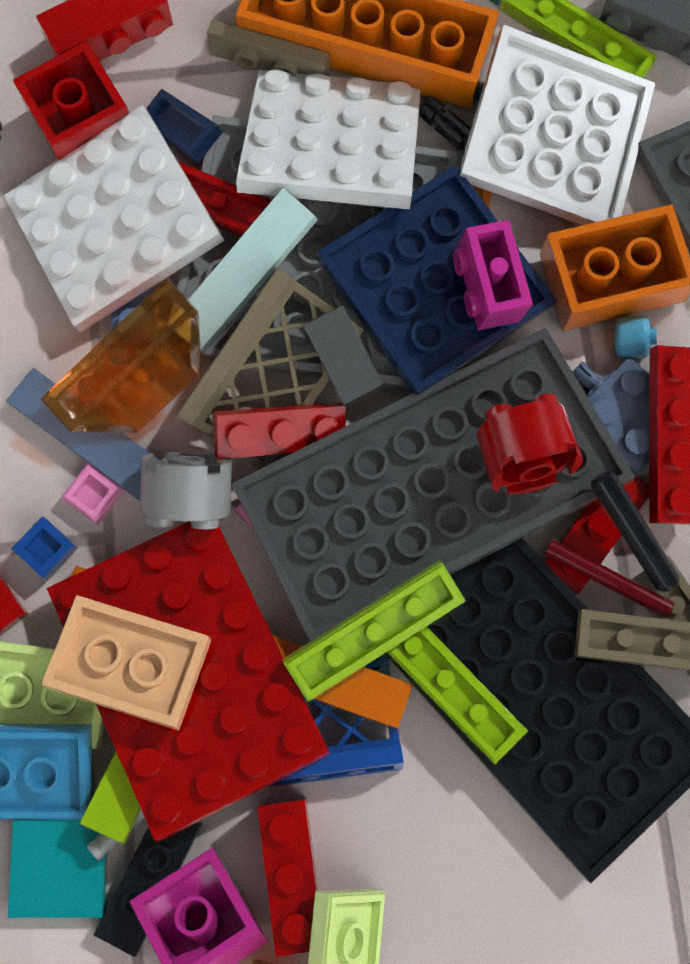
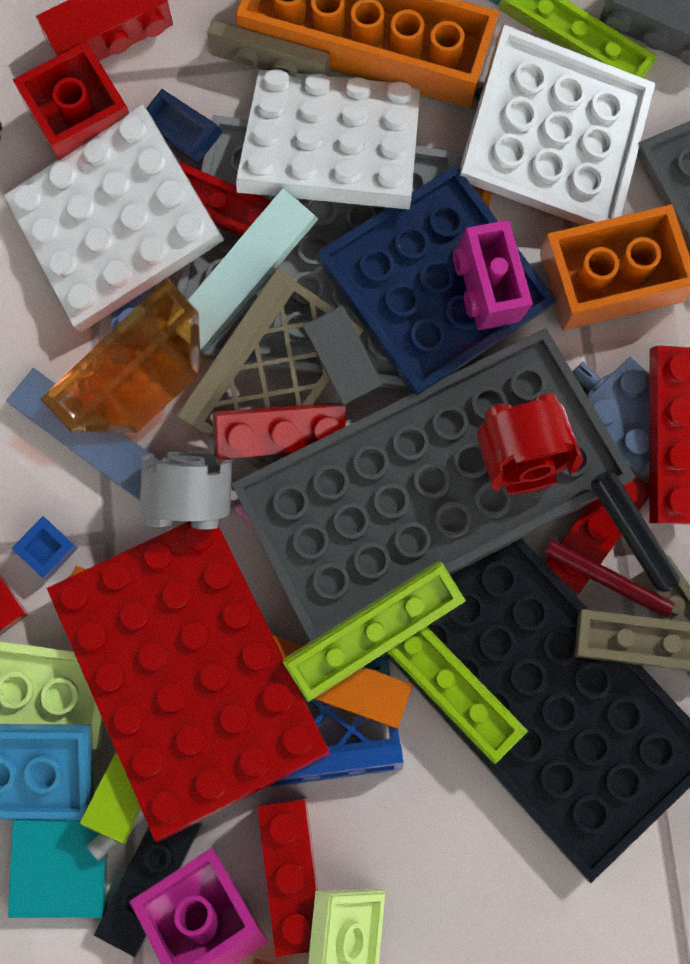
light nougat plate [41,595,211,731] -> none
bright pink tile [61,463,125,525] -> none
black axle [419,96,471,155] -> none
medium azure piece [614,316,657,359] -> none

